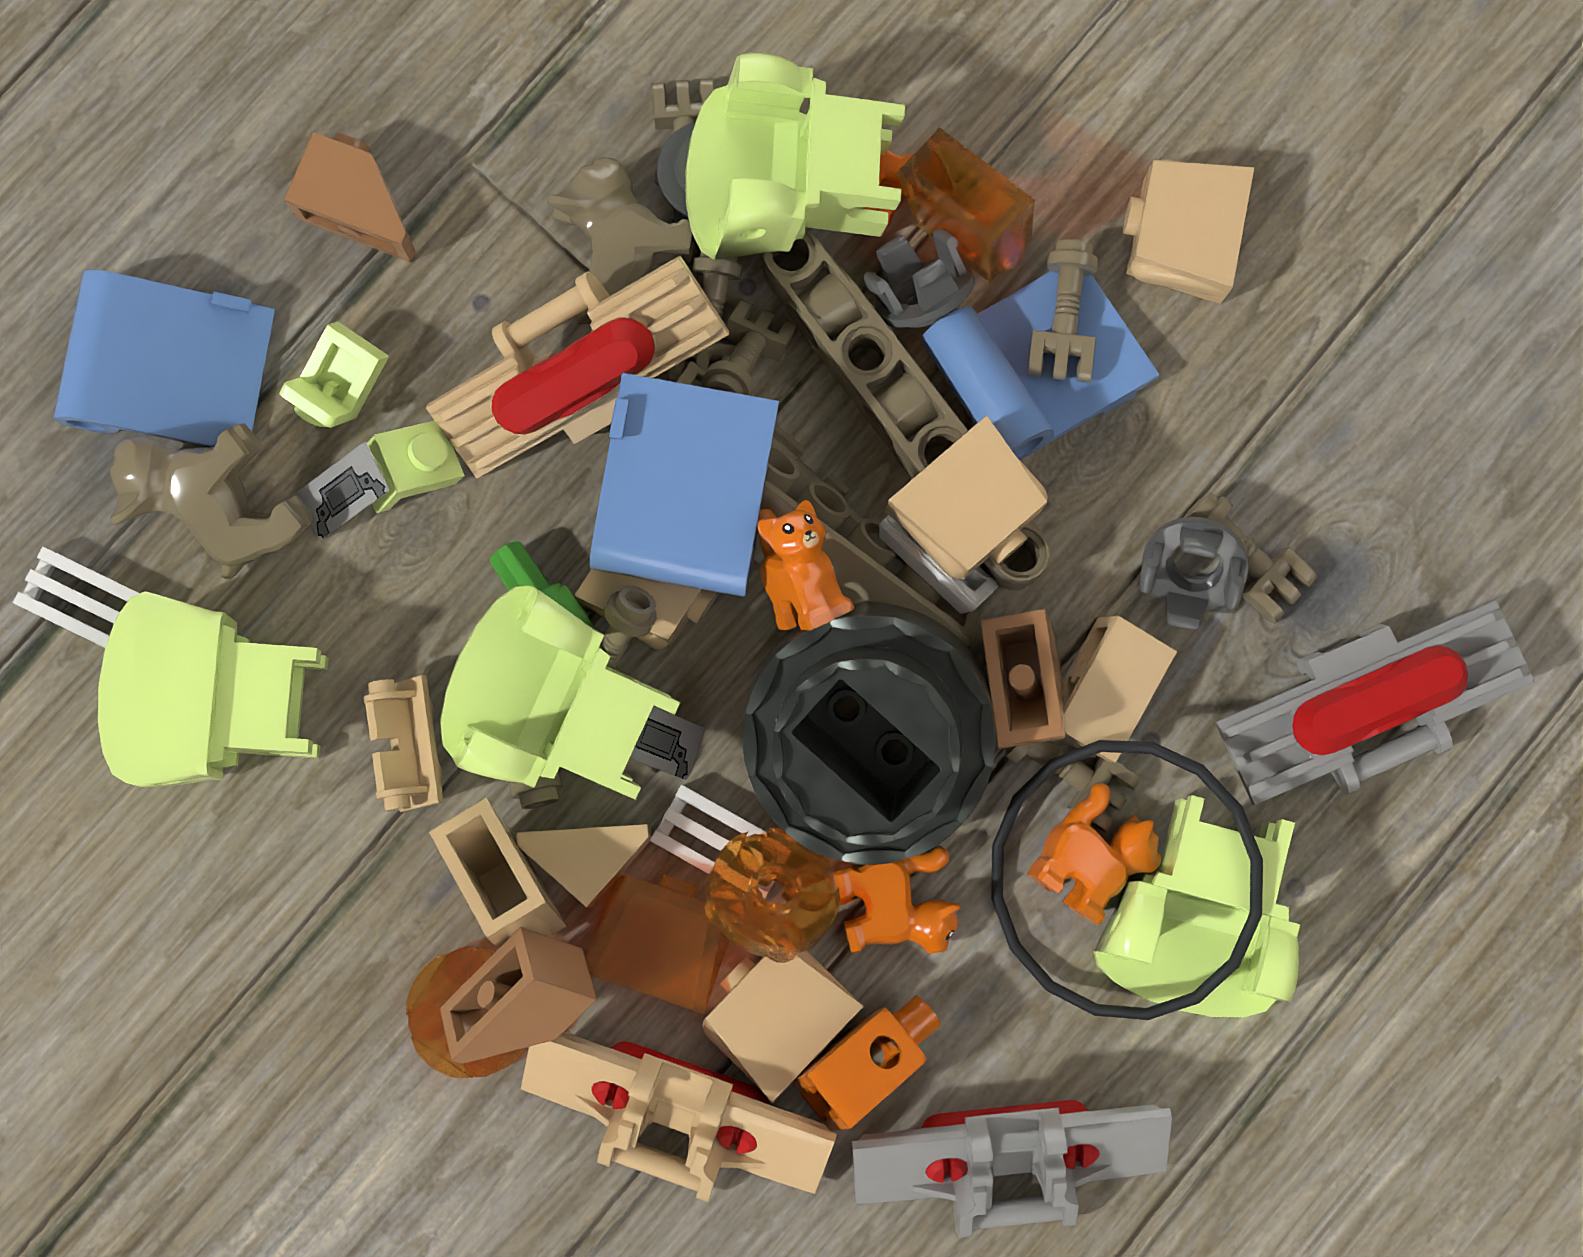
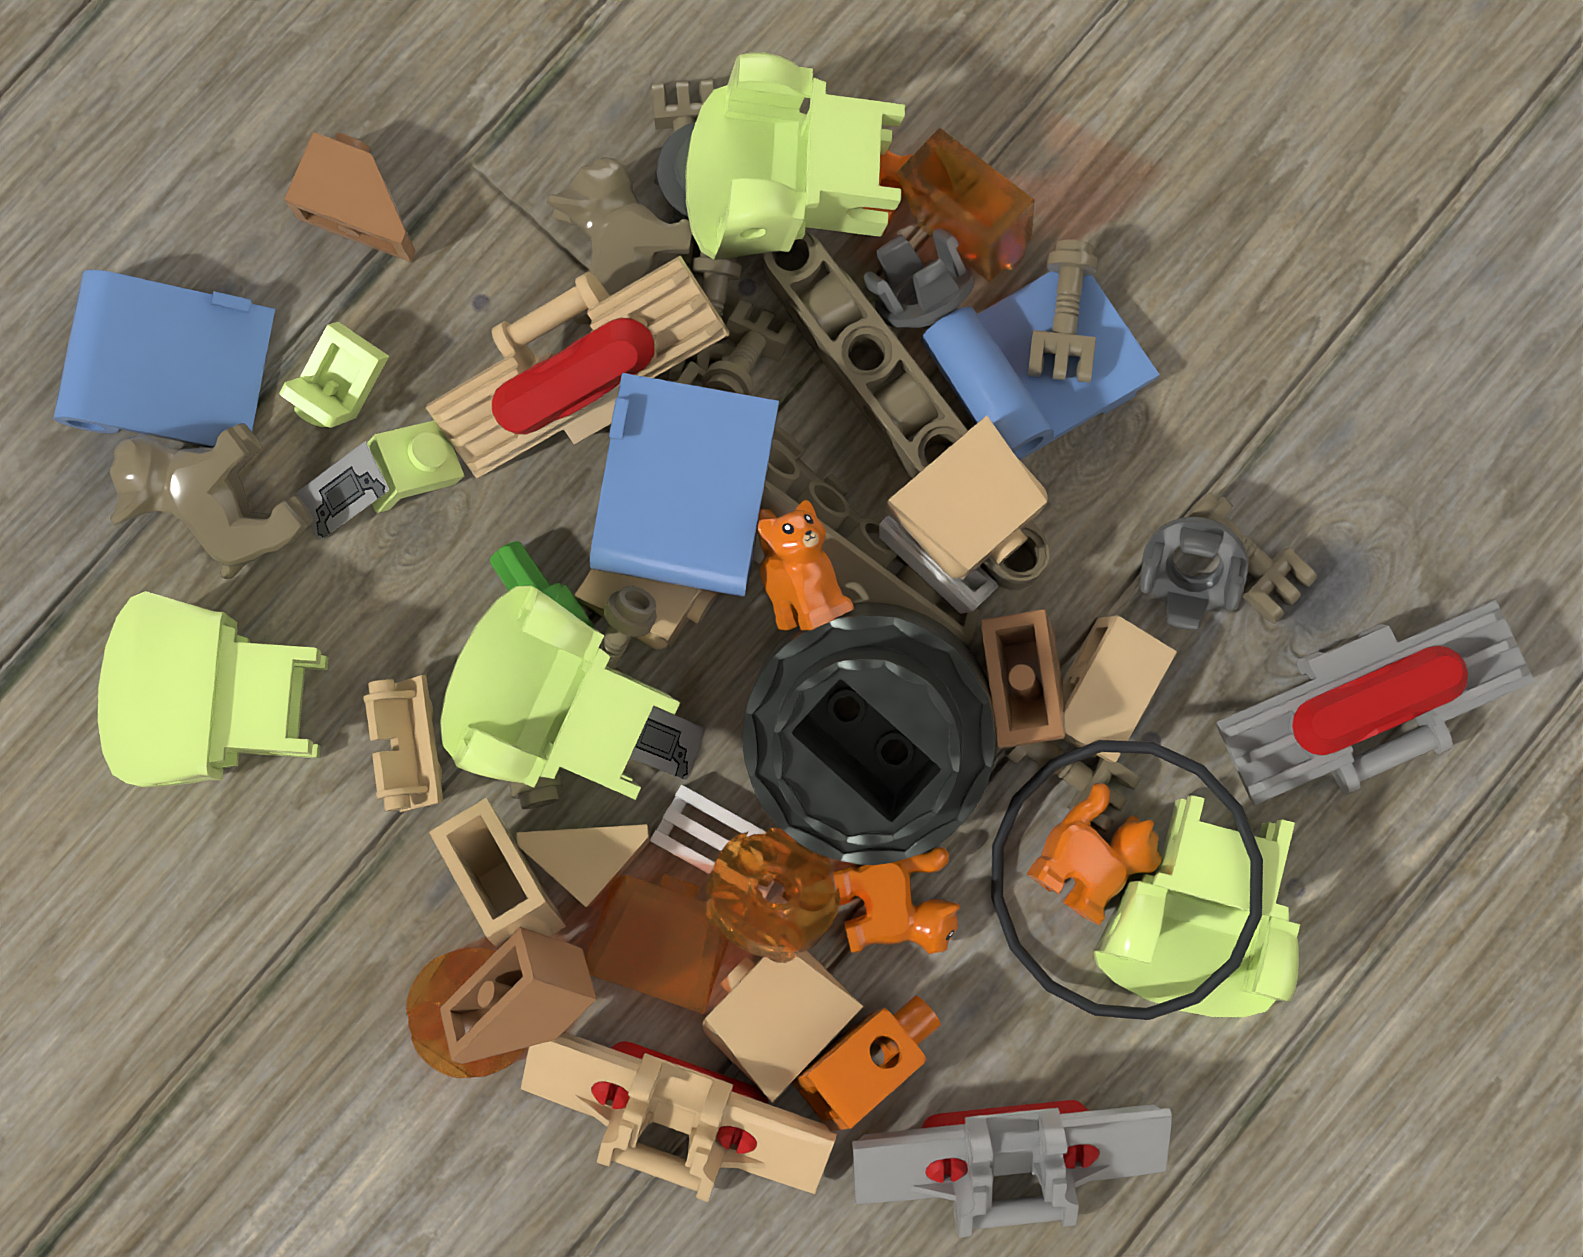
white tile [12,546,140,648] -> none
tan torso [1123,159,1254,304] -> none

